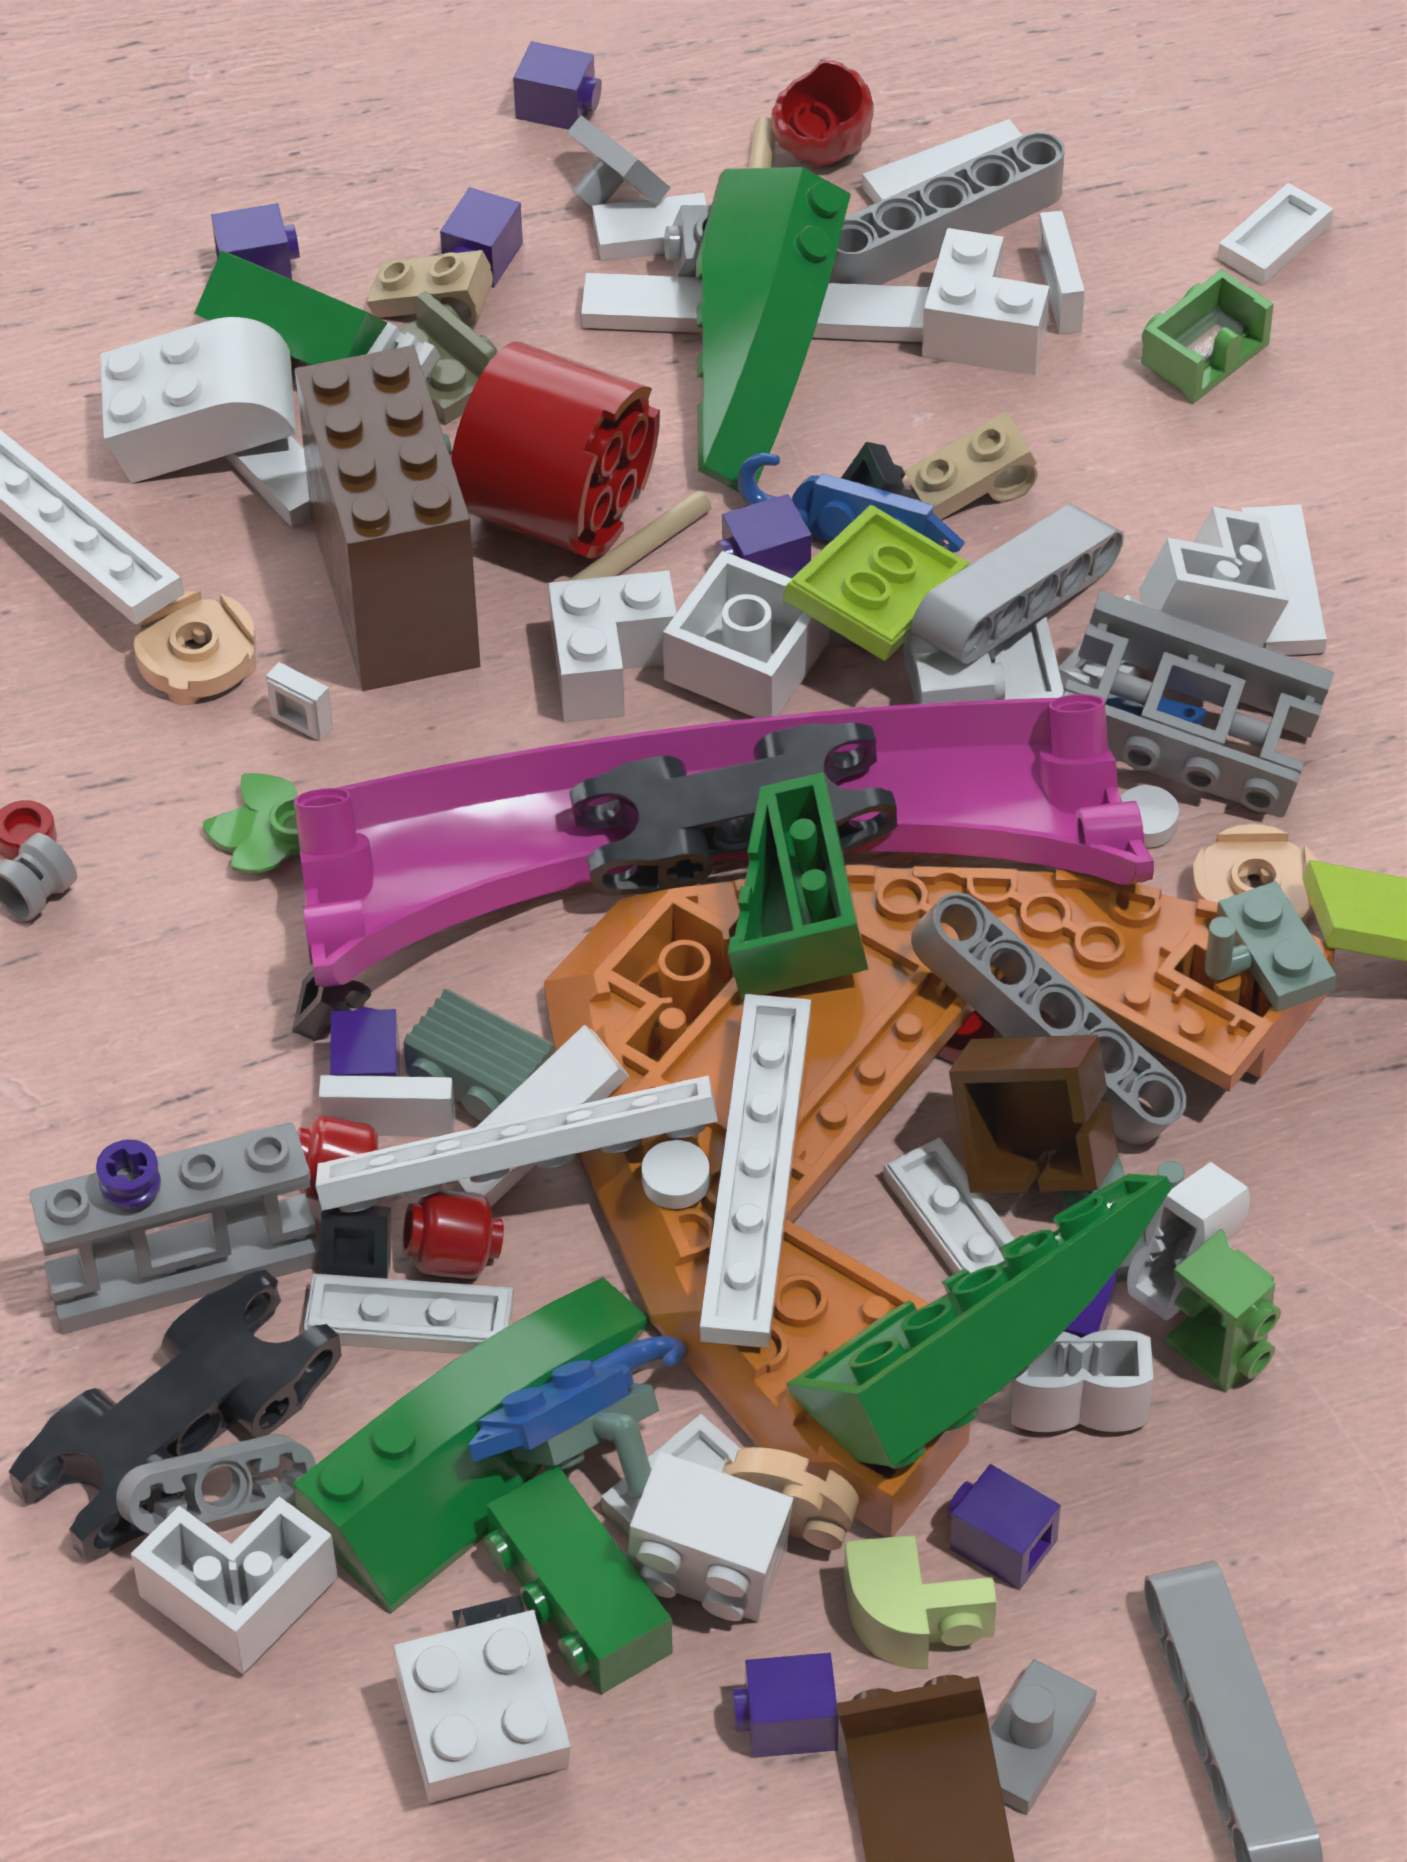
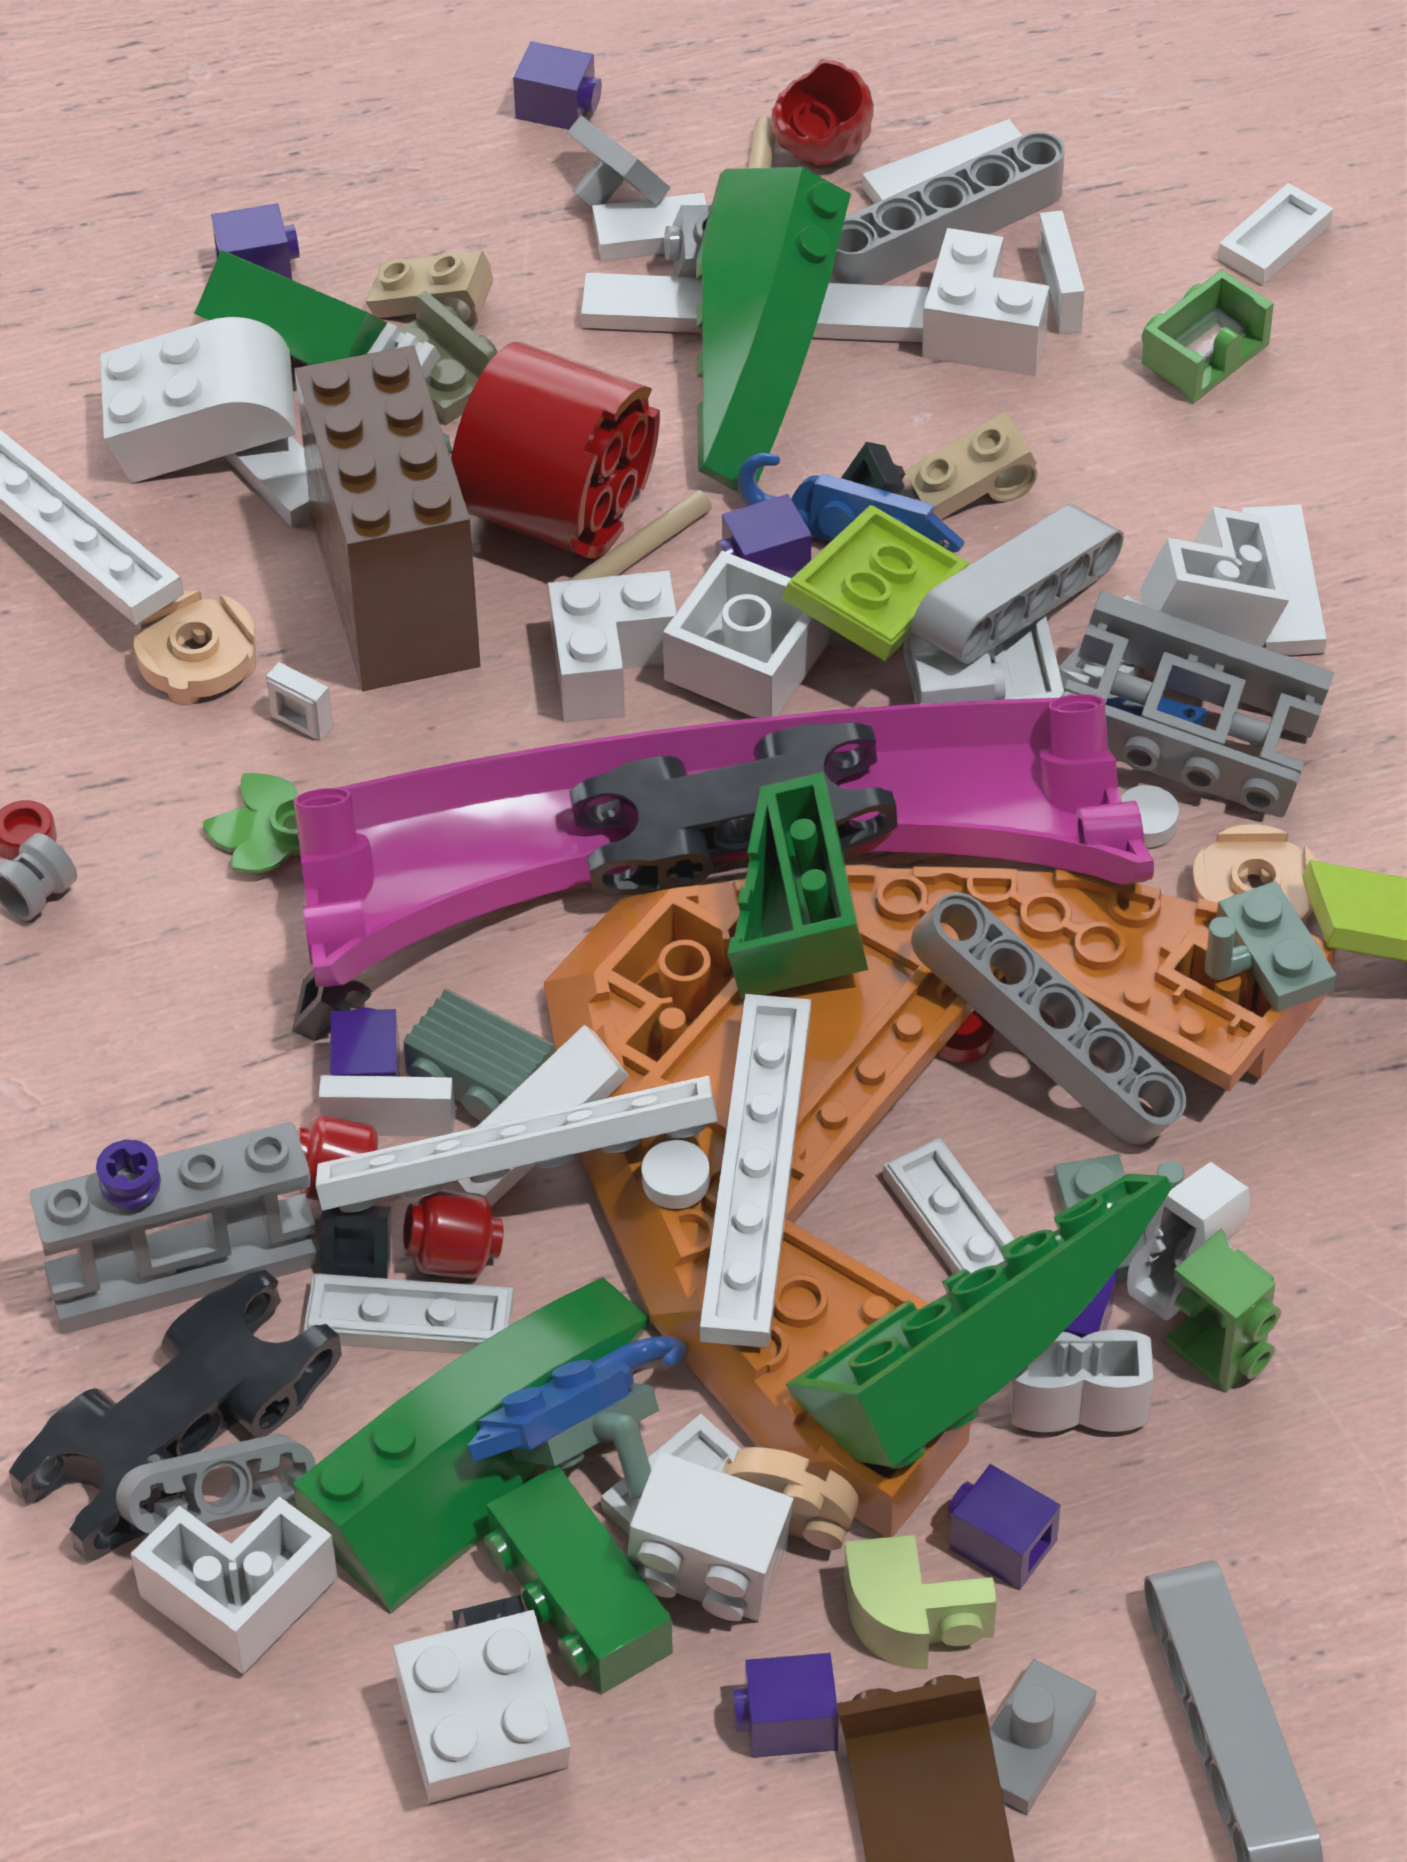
brick [440,187,523,288] -> none
reddish brown piece [949,1035,1118,1193] -> none

